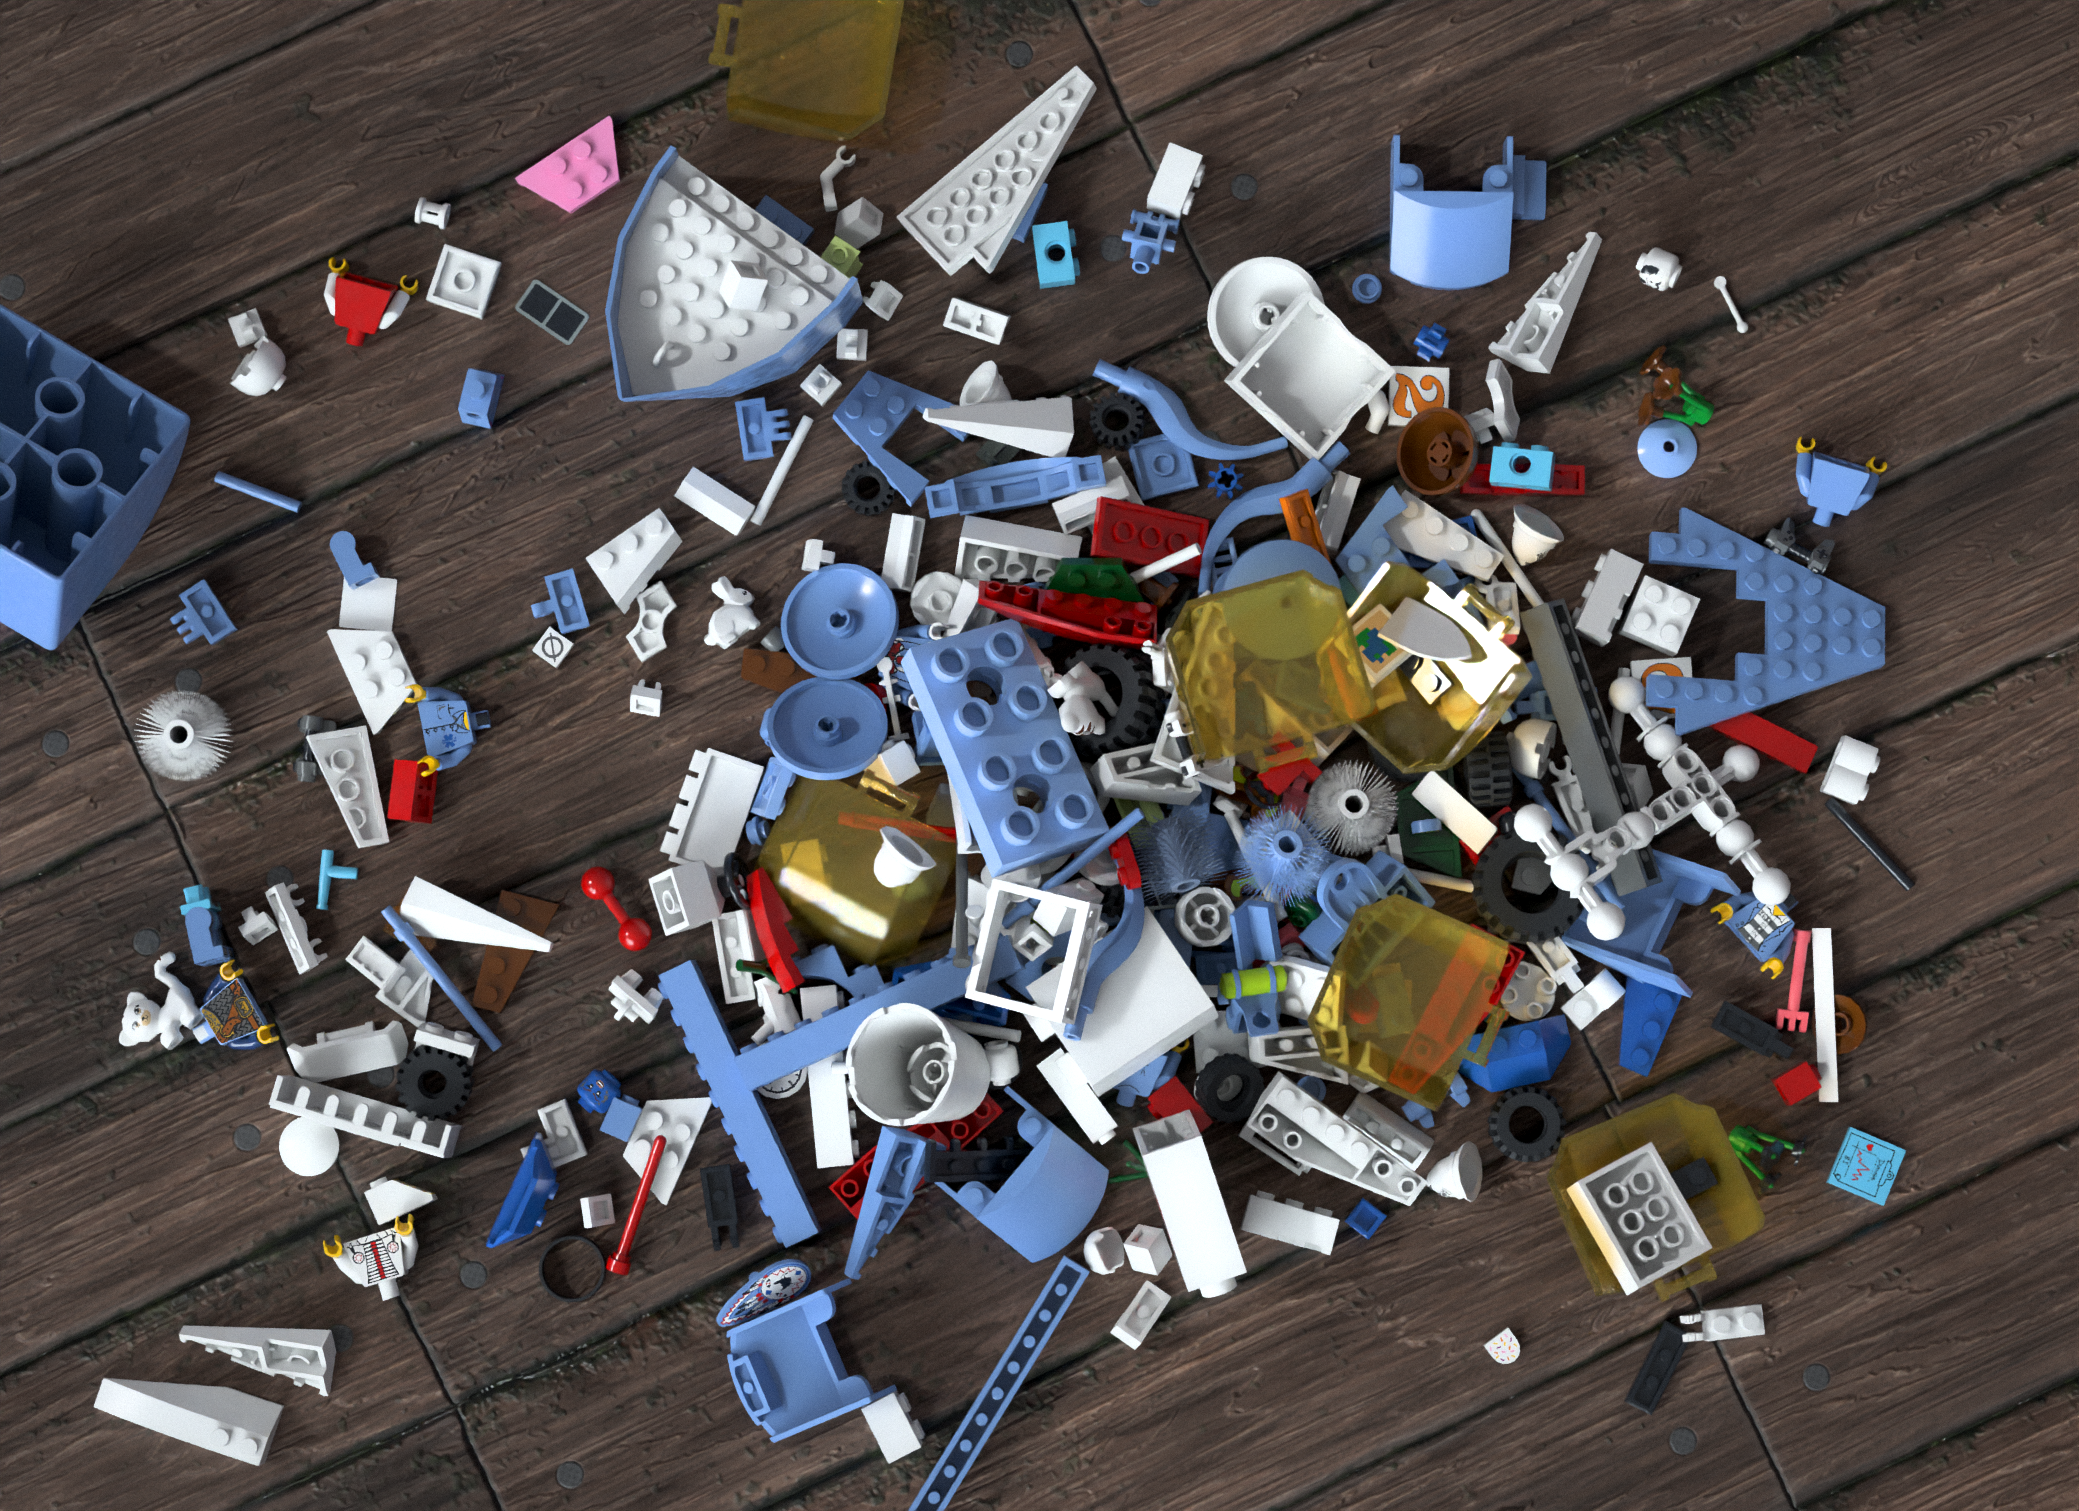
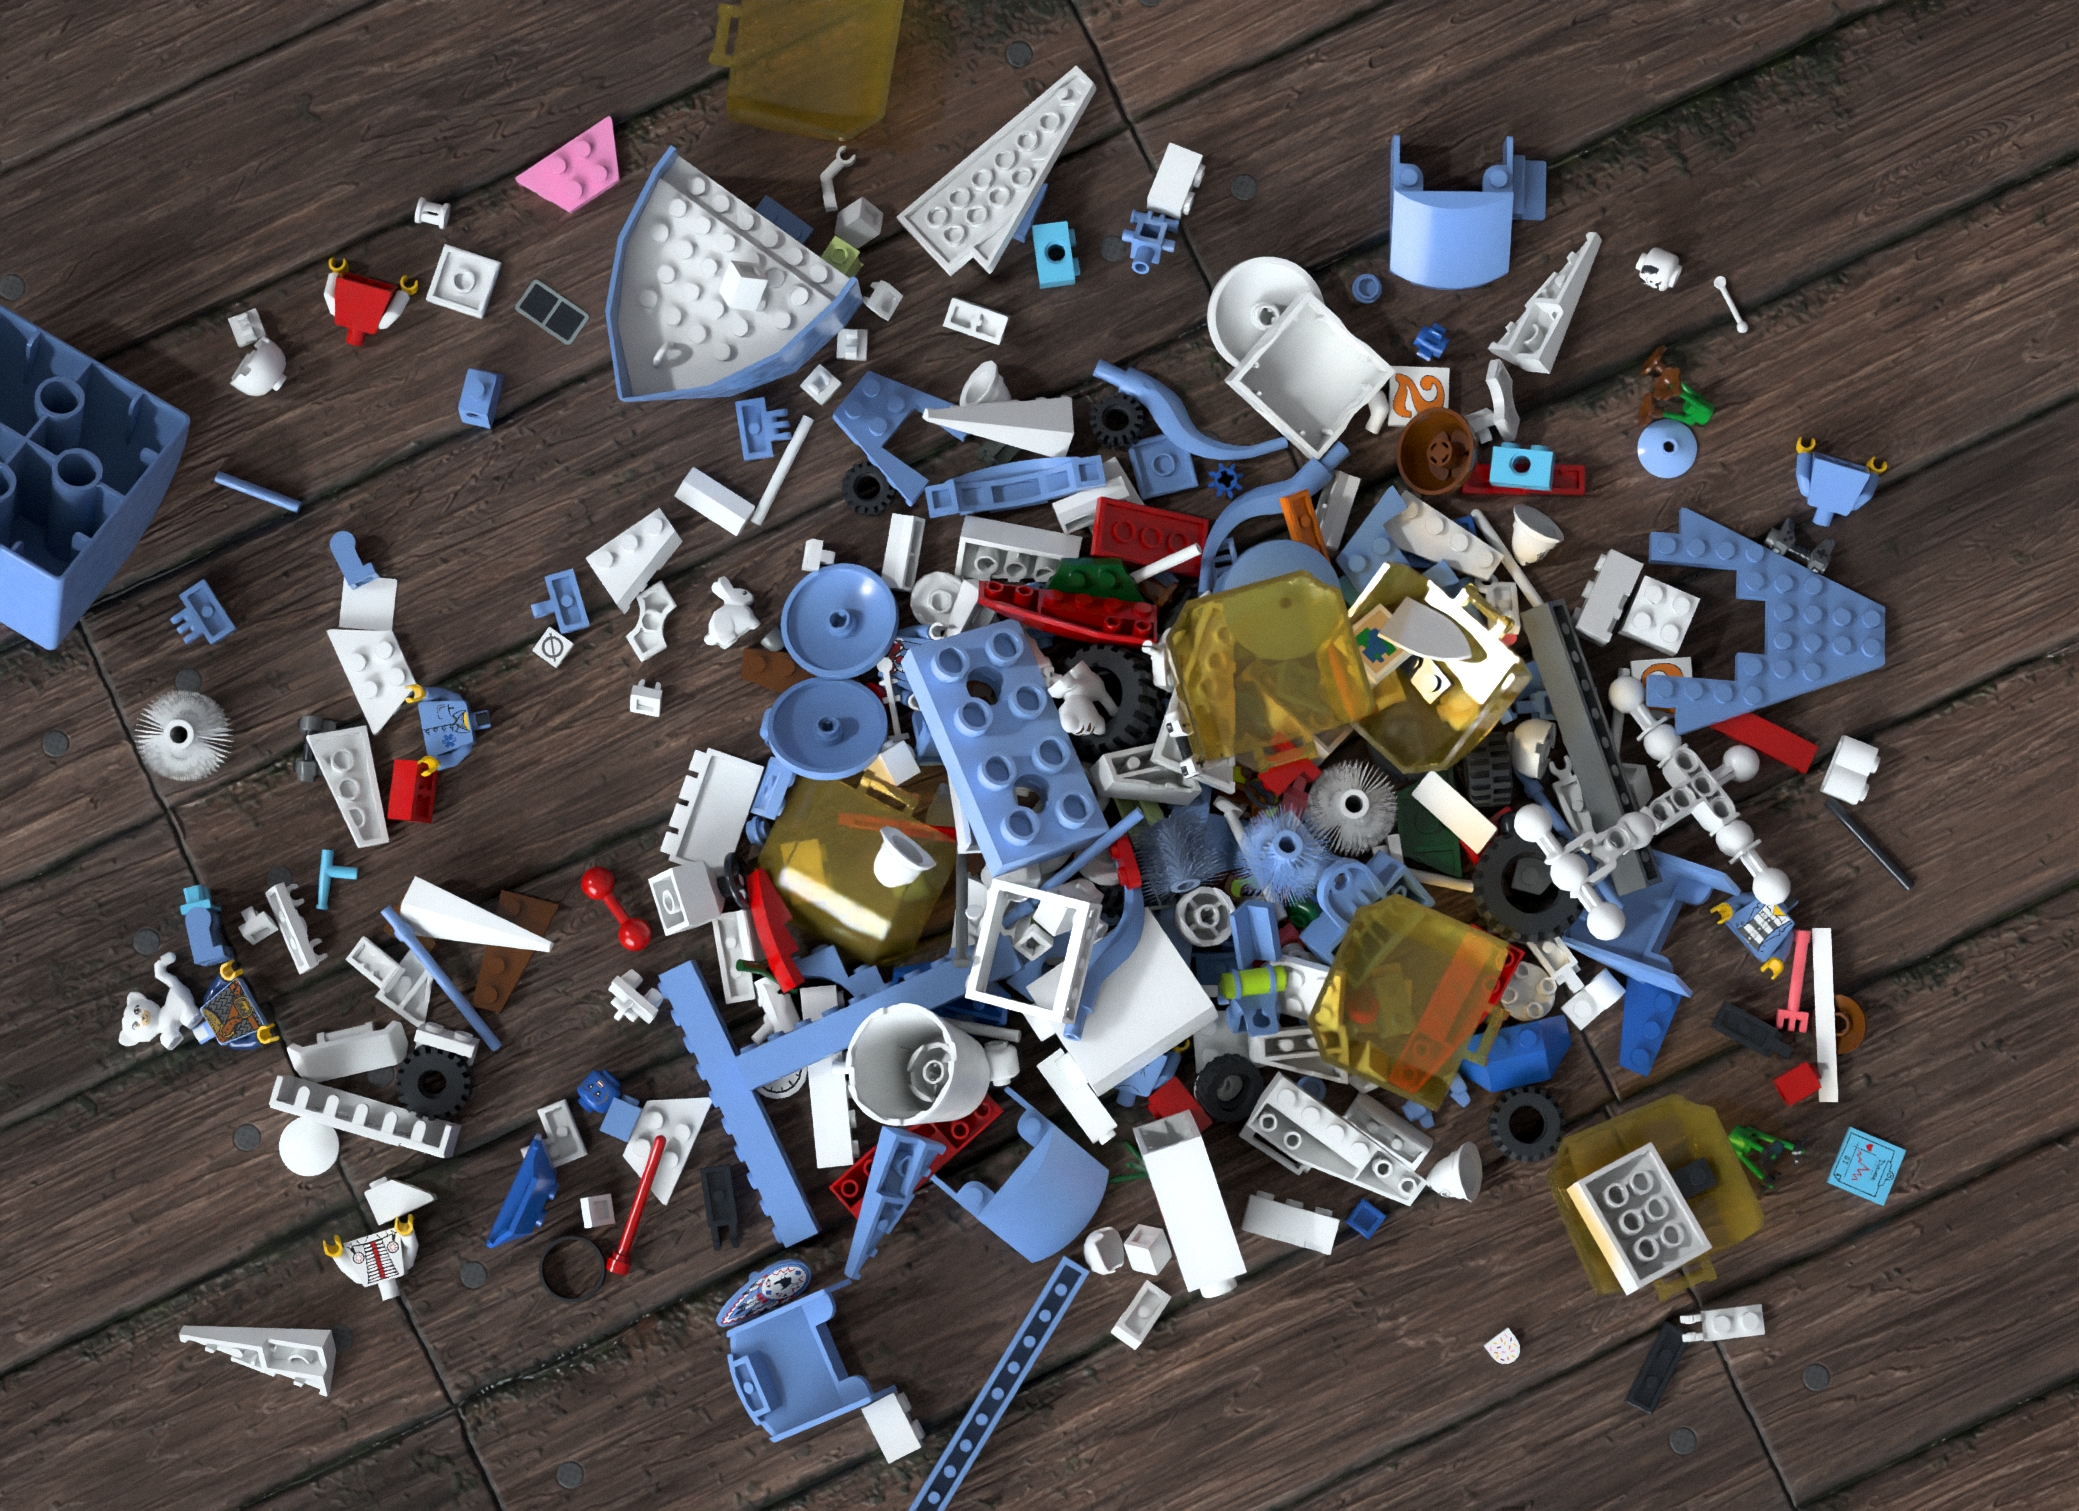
white wedge [94,1378,284,1466] -> none
black hinge [924,1137,1034,1183] -> none
medium blue tile [1411,818,1442,834] -> none

